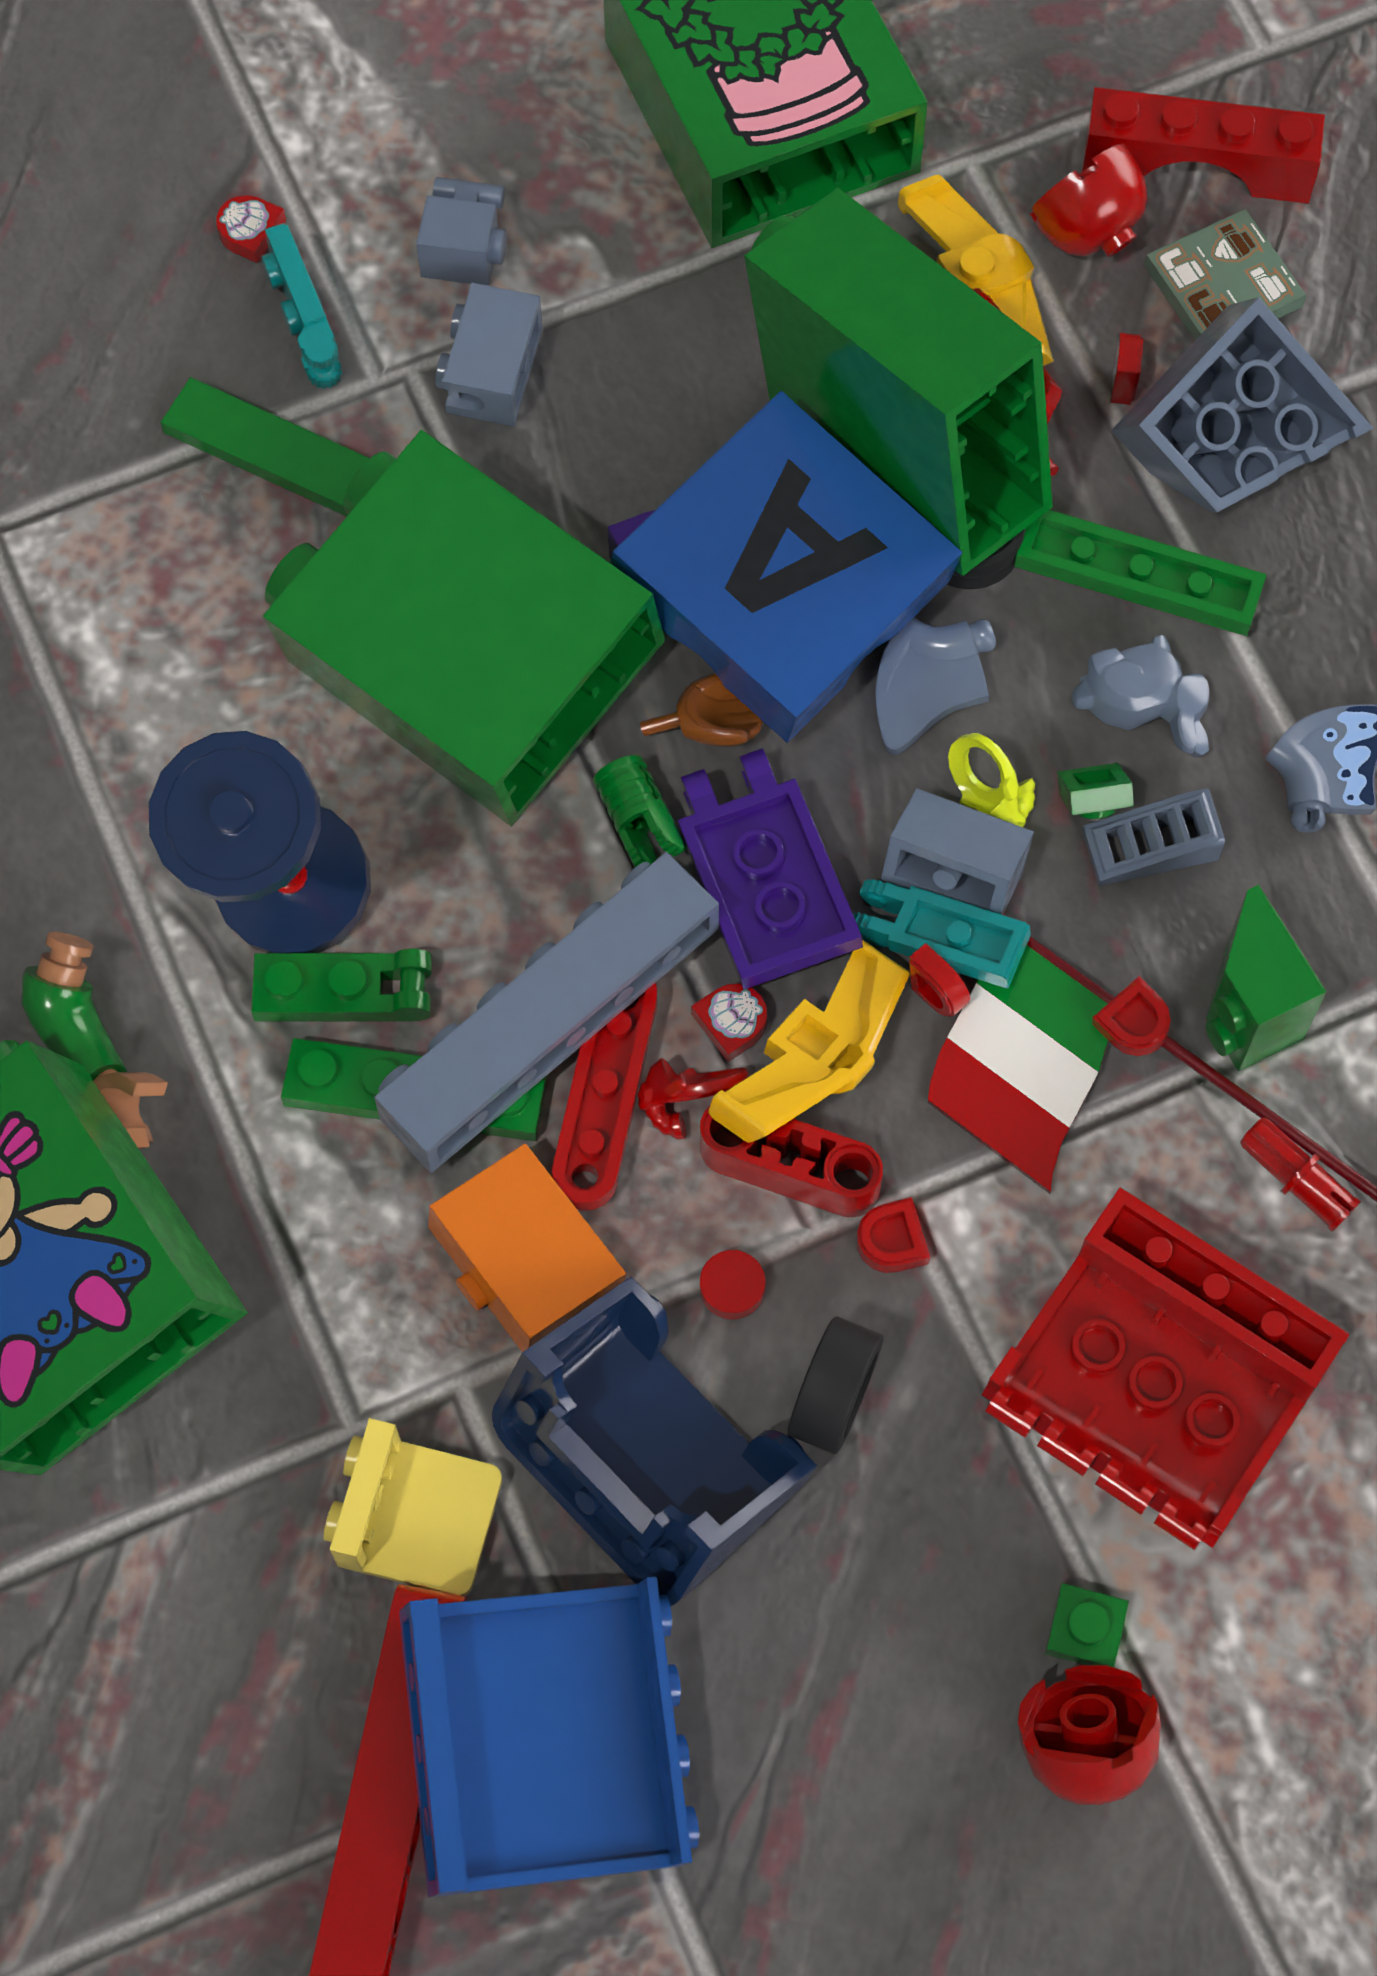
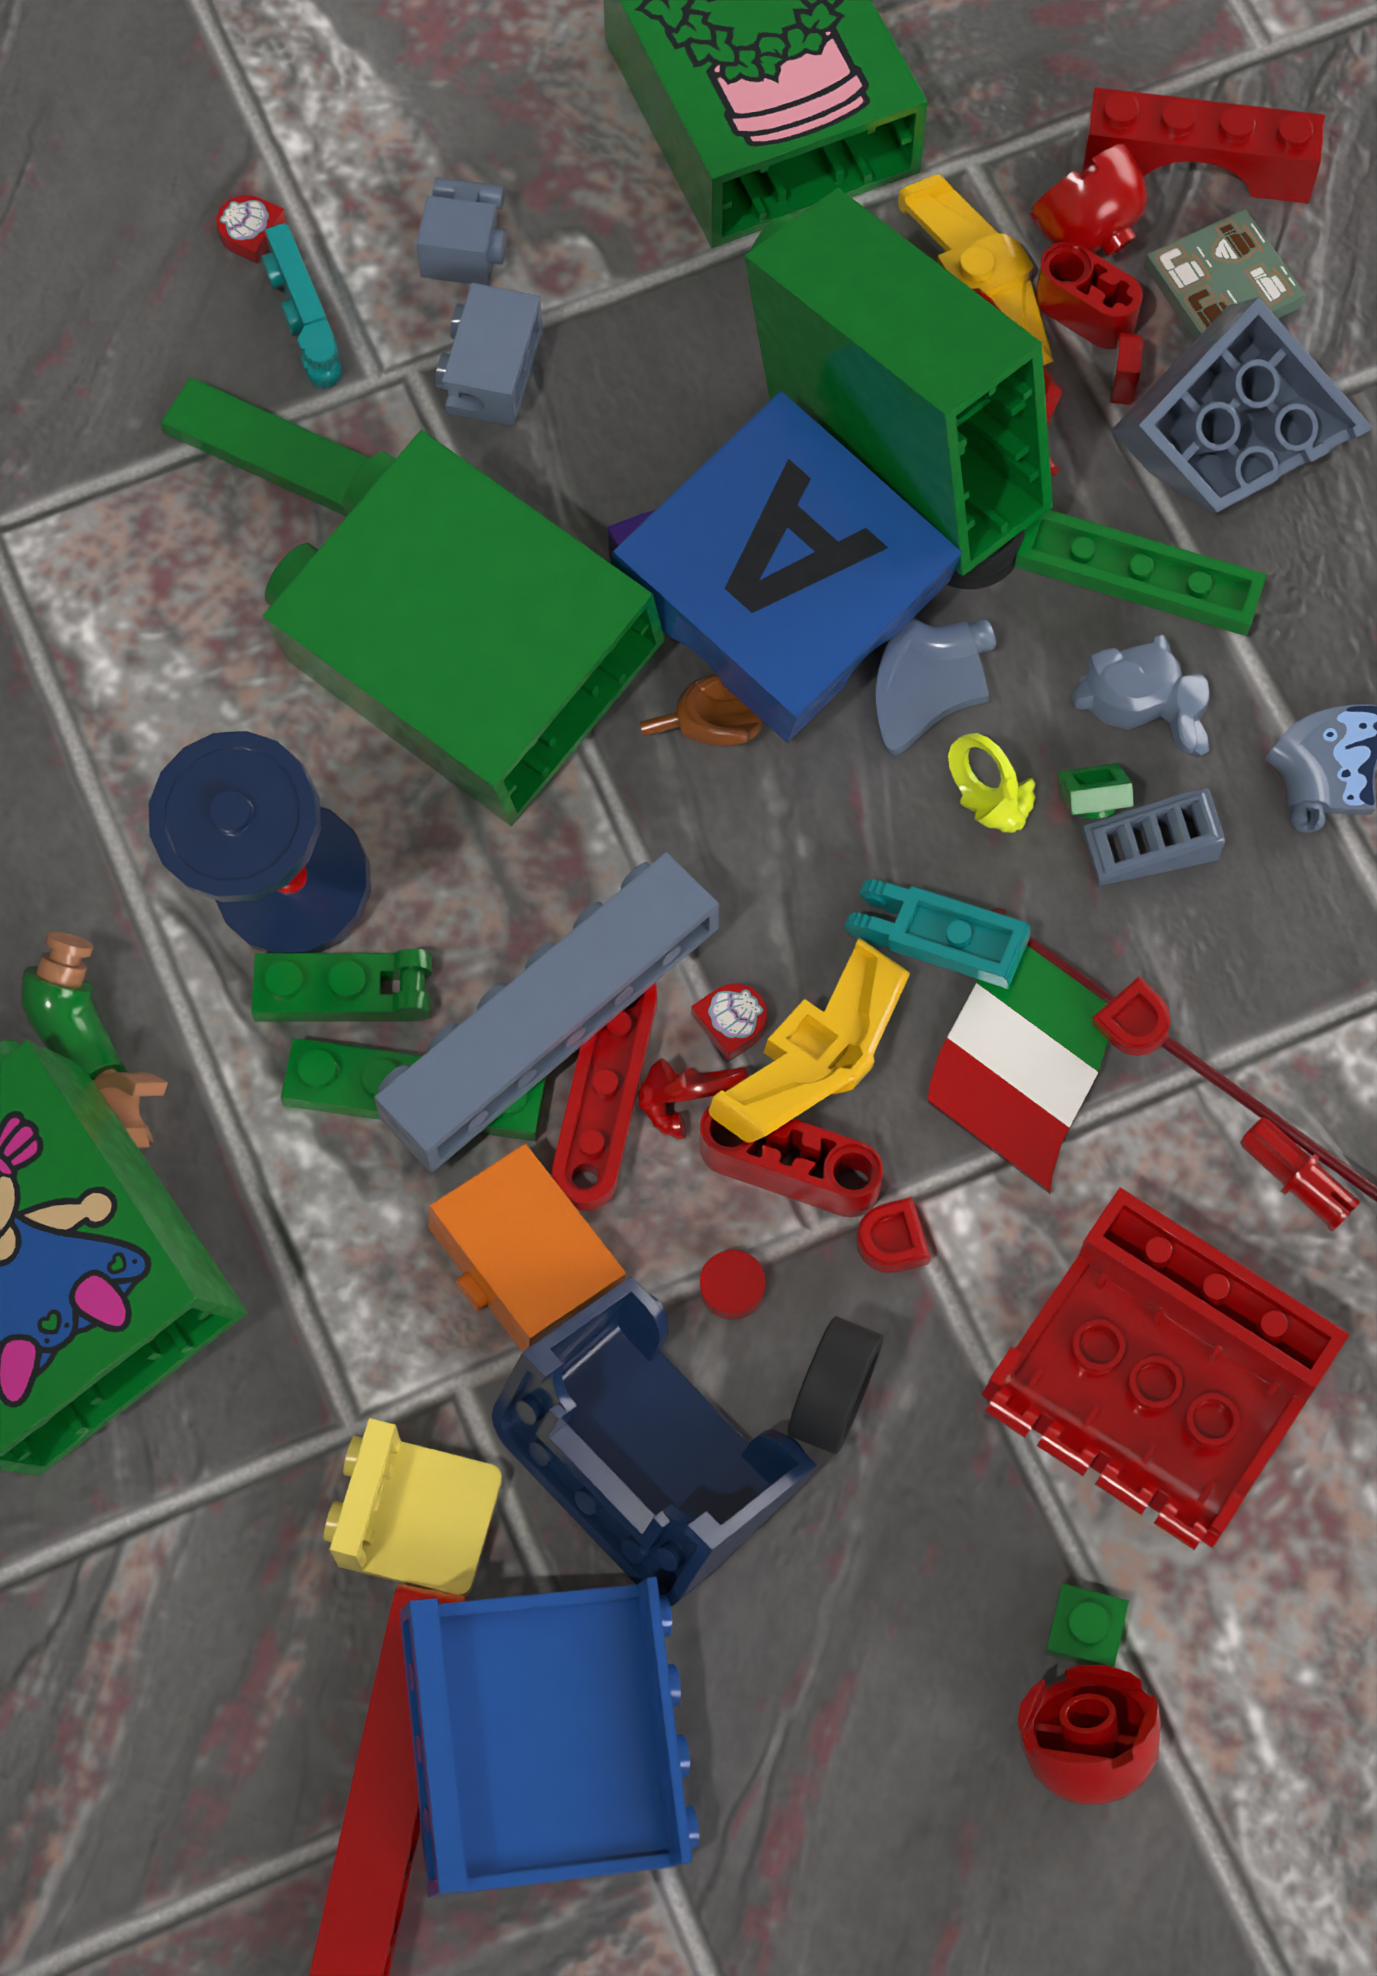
green hinge [593,755,687,867] -> none
dark purple tile [678,748,863,990] -> none
sand blue brick [881,788,1034,915] -> none
red tile [909,943,971,1017] -> none
green slope [1205,884,1327,1072] -> none
none -> red beam [1035,242,1143,349]

